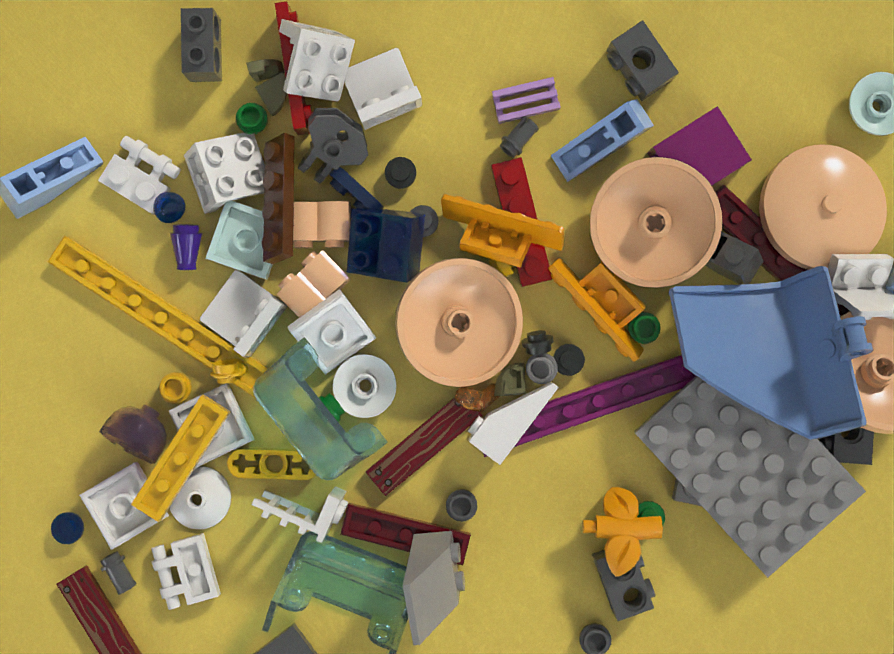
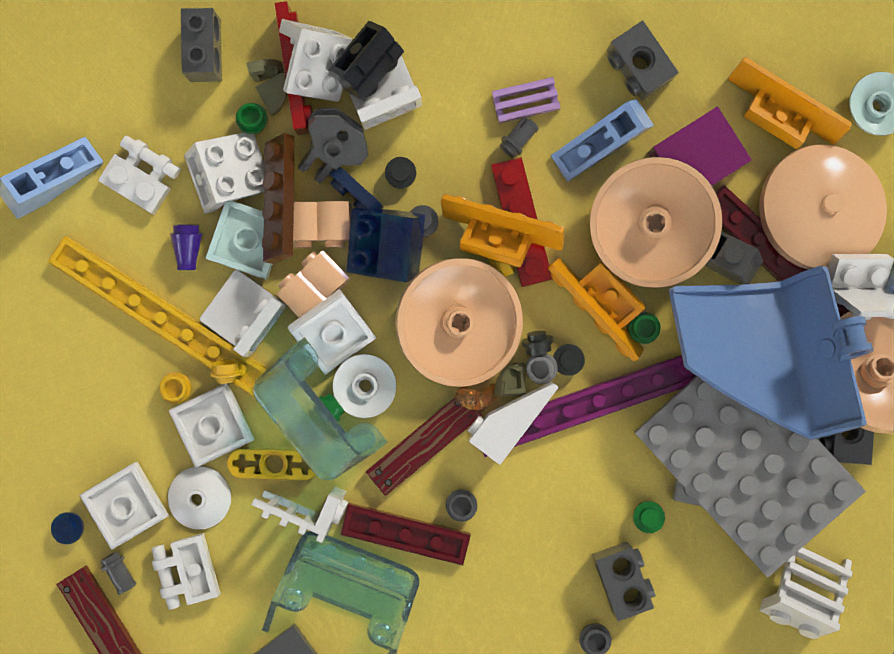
cylinder [99,405,167,464] -> none
yellow plate [131,395,231,522] -> none
clear blue plate [153,192,185,223] -> none
light grey slope [403,531,465,645] -> none
light orange plant [582,487,663,577] -> none
none -> black brick [328,21,404,101]
none -> light orange bracket [728,57,852,149]
none -> white plate [759,547,853,639]

